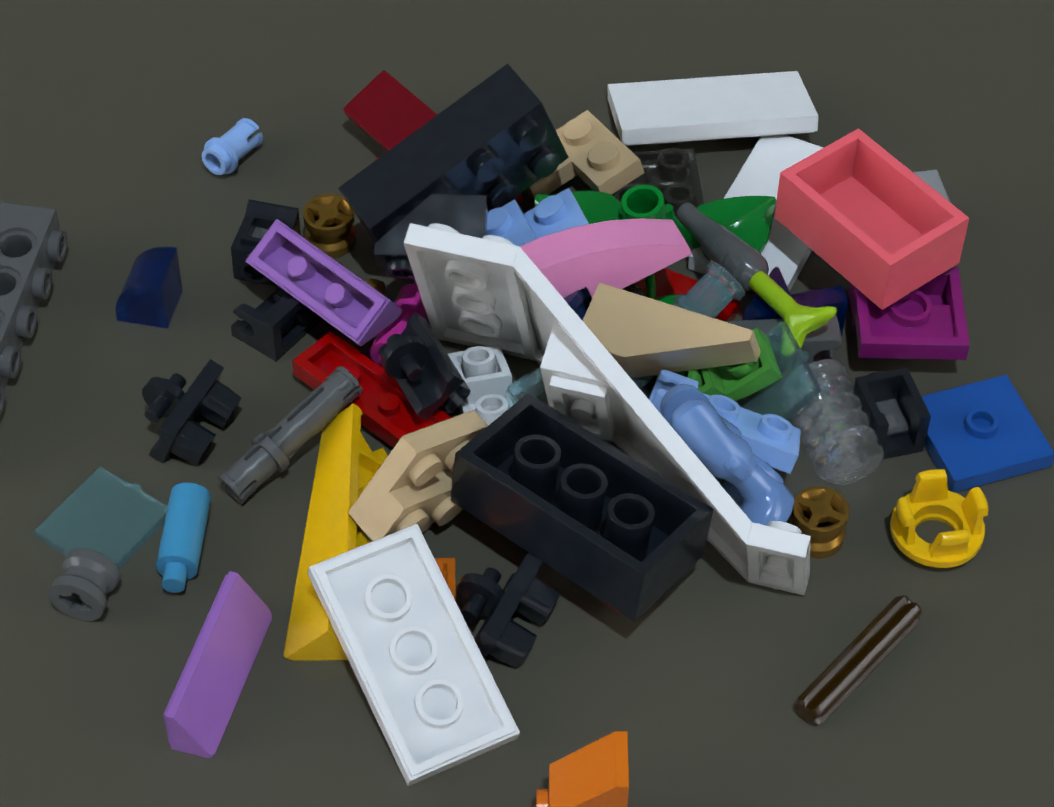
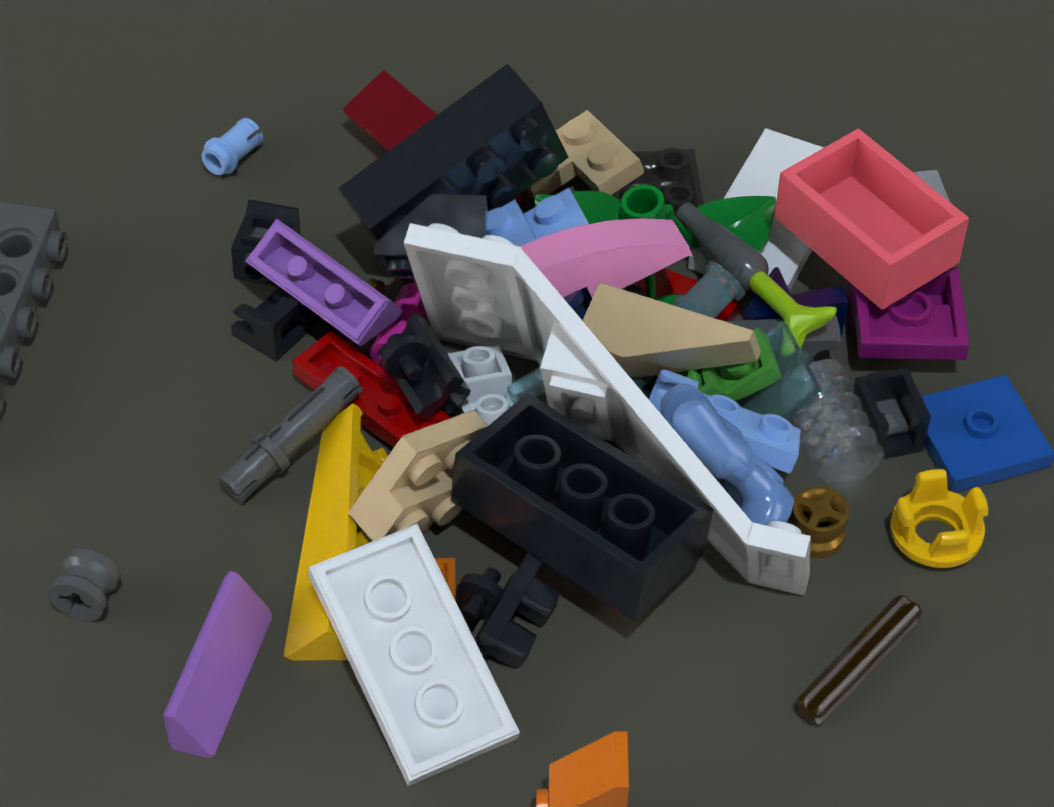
clear light blue piece [34,467,168,569] -> none
clear blue brick [116,247,183,329] -> none
black hips [142,359,242,466] -> none
dark azure cylinder [156,483,211,593] -> none
pearl gold wheel [303,194,356,258] -> none
white tile [607,71,818,146] -> none

